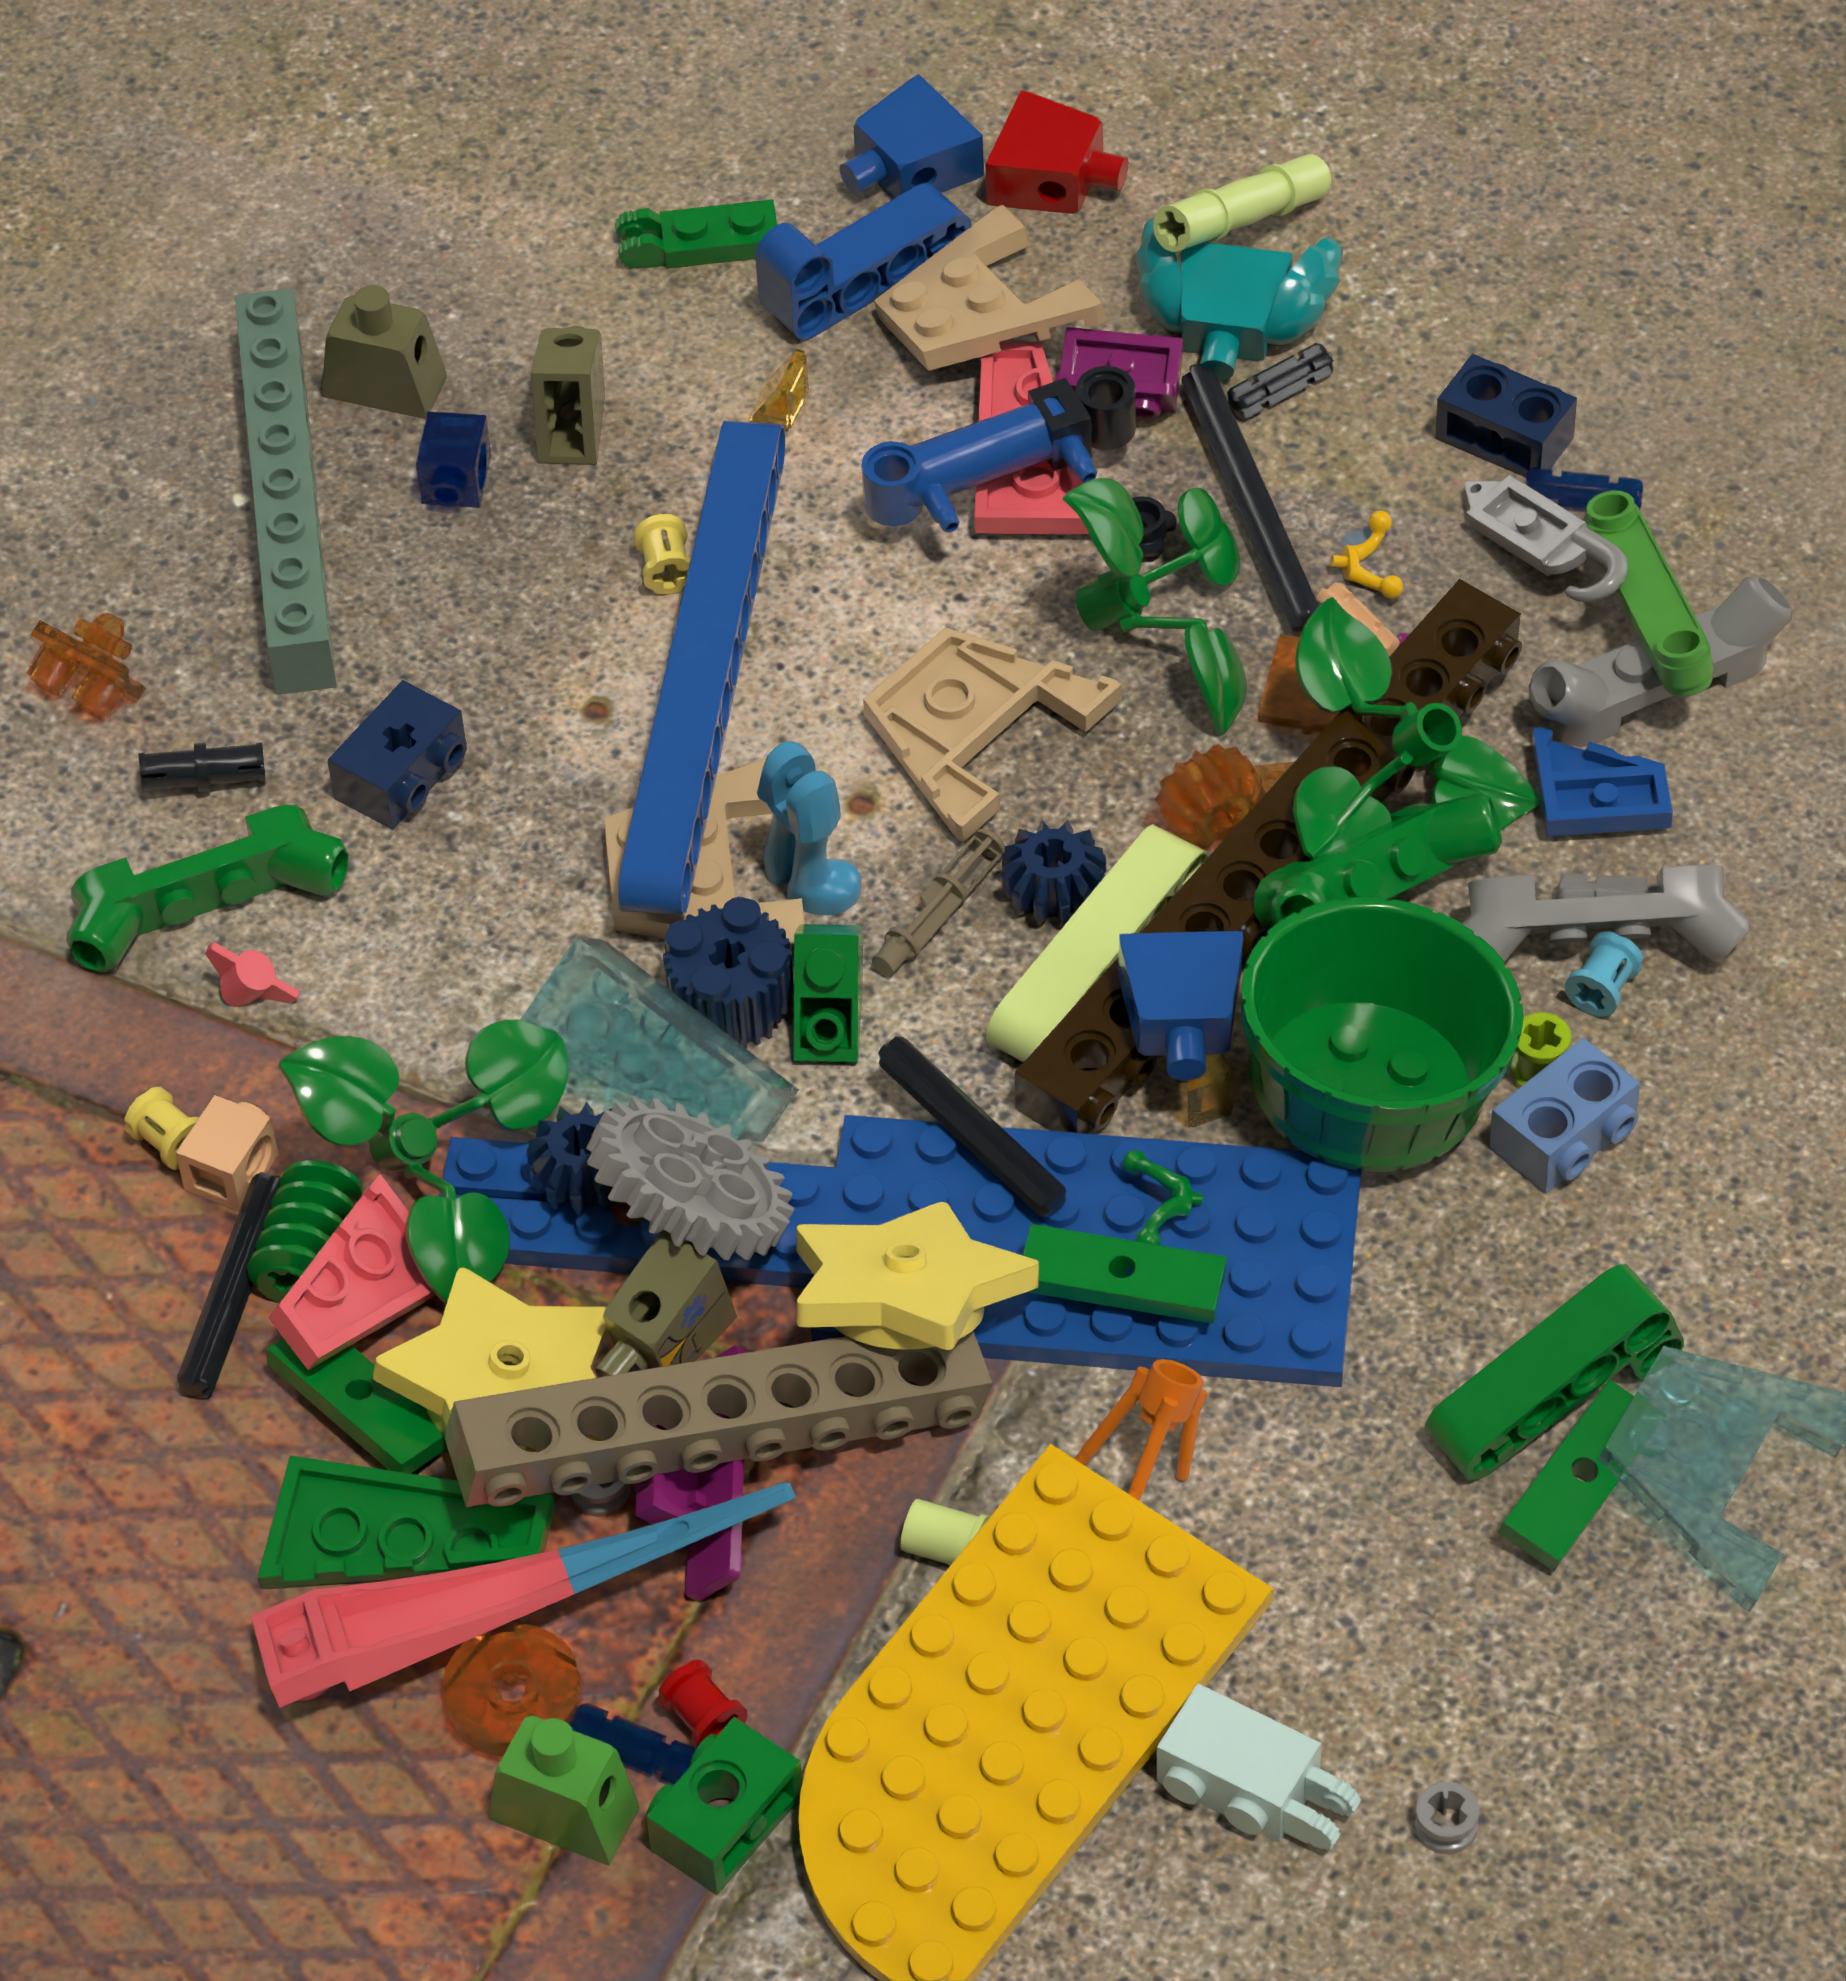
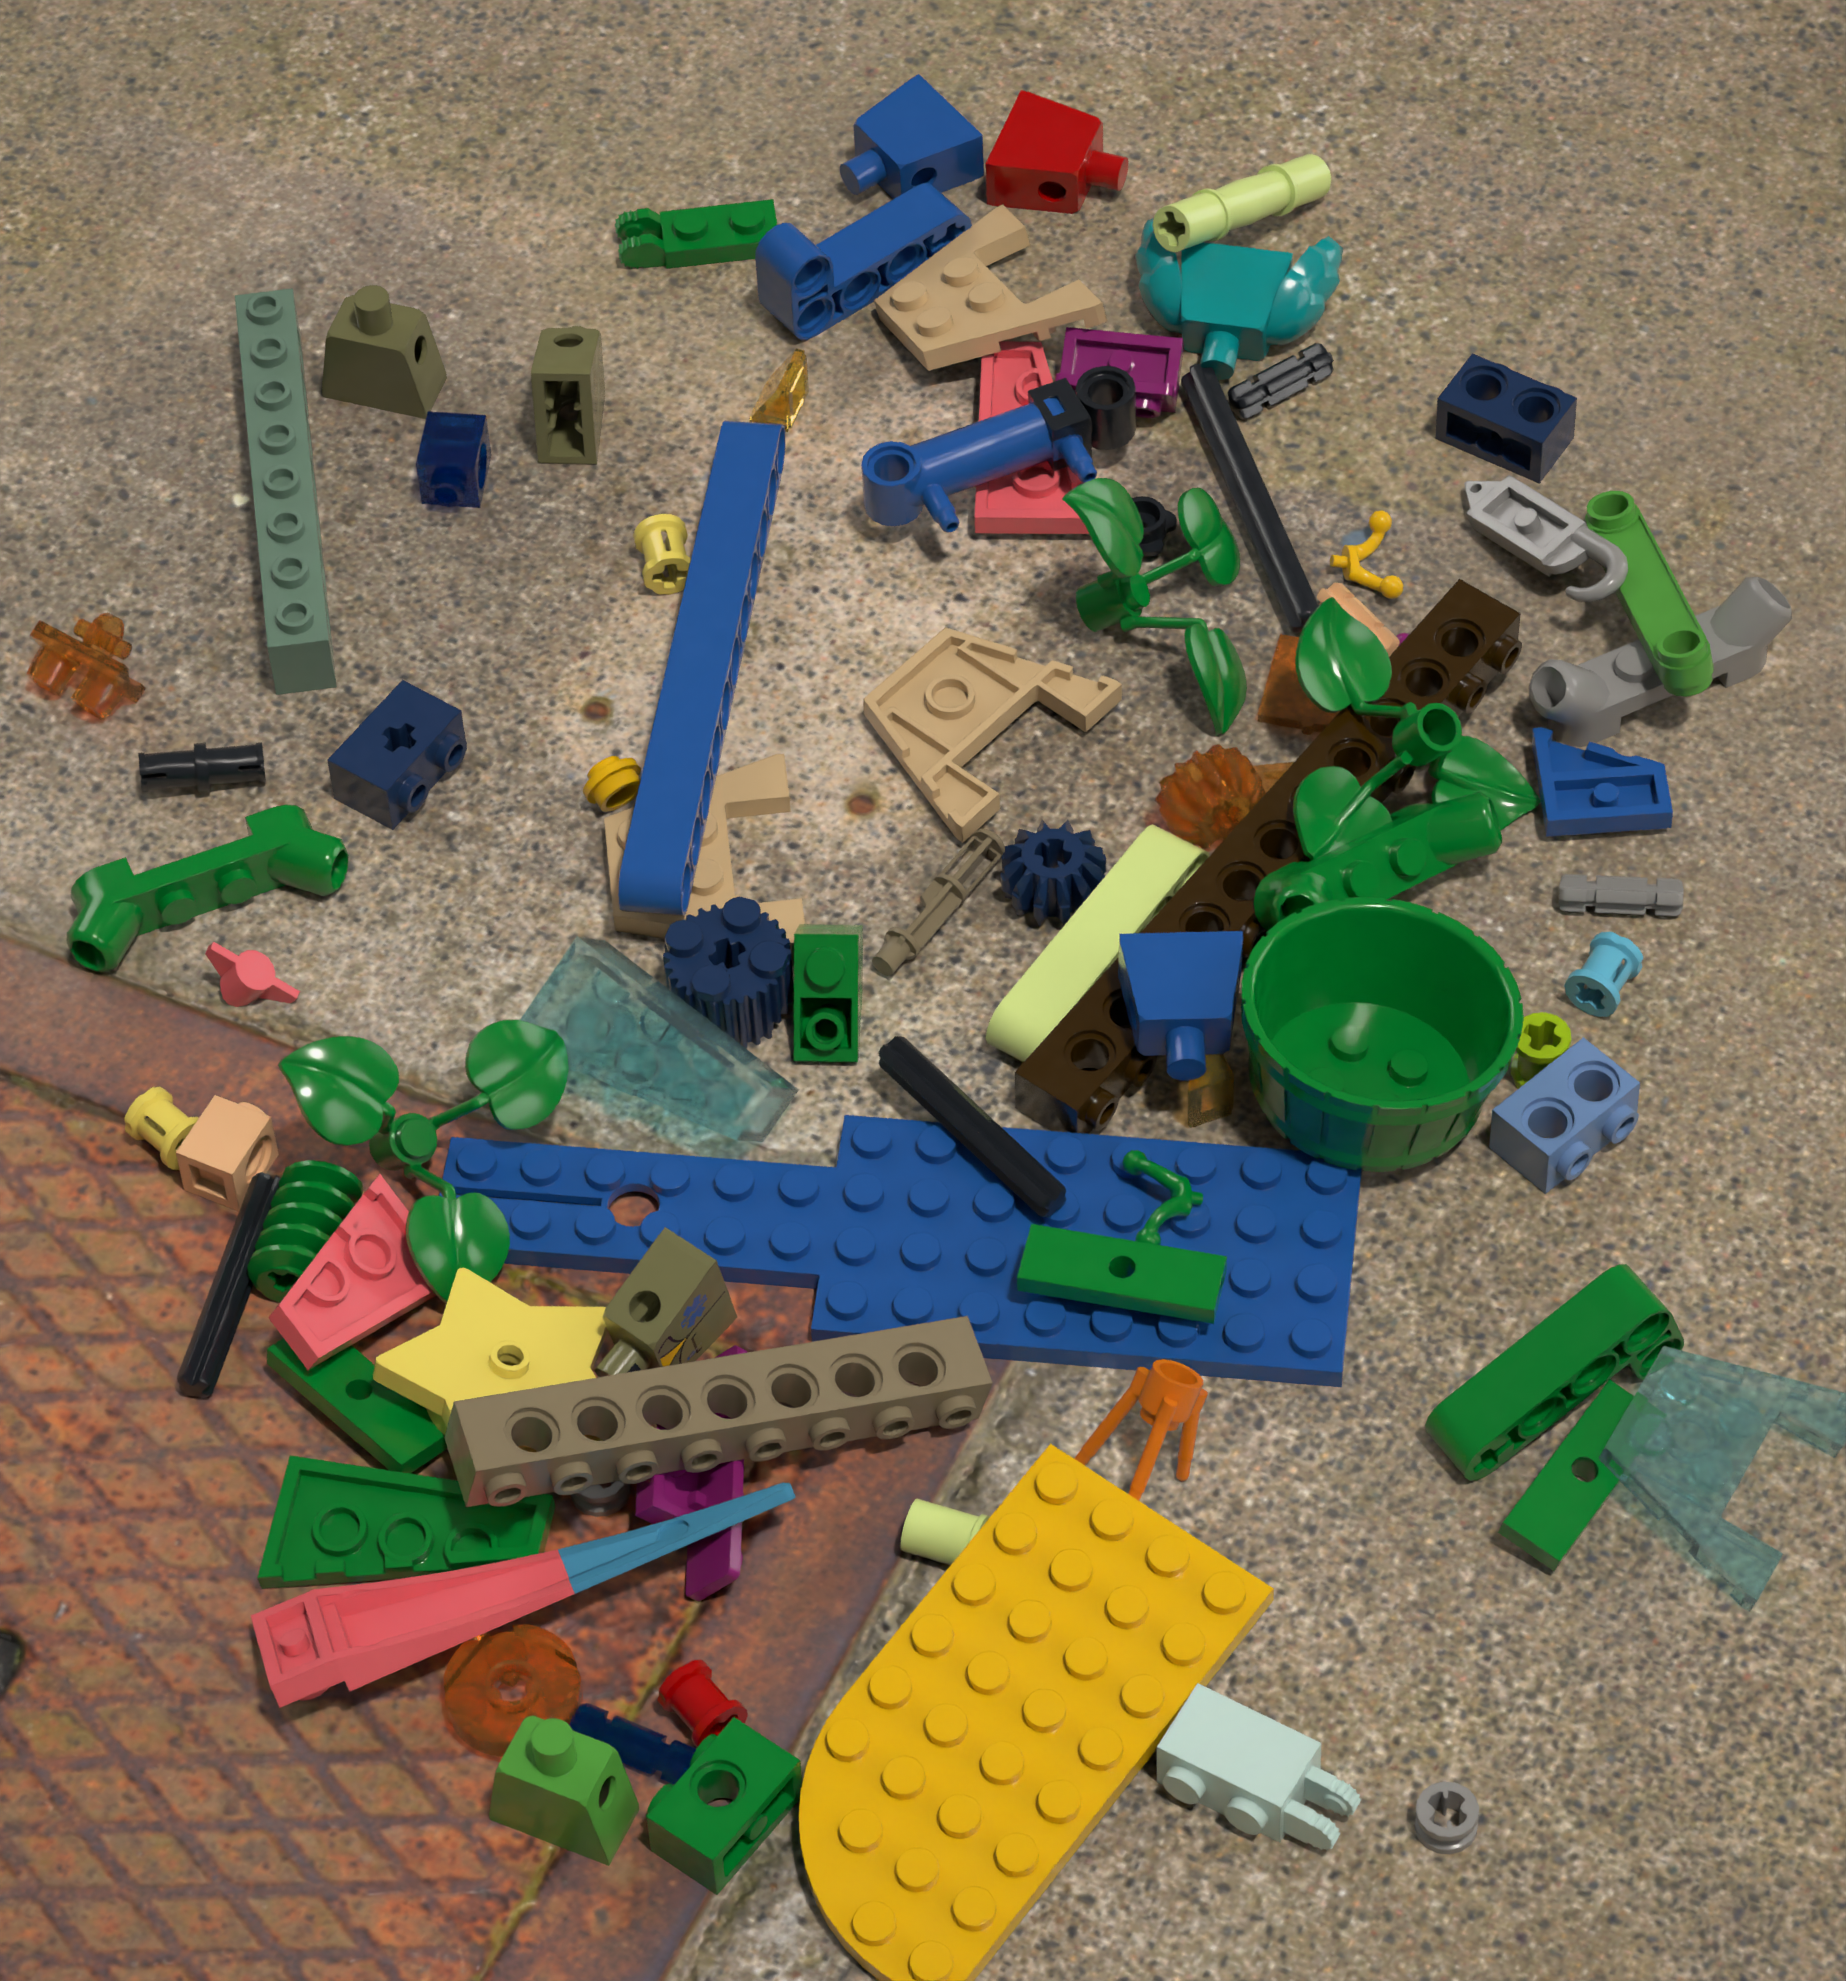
dark blue gear [526,1102,613,1217] -> none
light grey gear [586,1098,794,1260] -> none
dark azure piece [757,741,862,915] -> none
light yellow plate [796,1202,1039,1350] -> none
light grey plate [1462,865,1750,962] -> none
clear blue axle [1525,467,1644,510] -> none
none -> yellow plate [583,756,641,812]

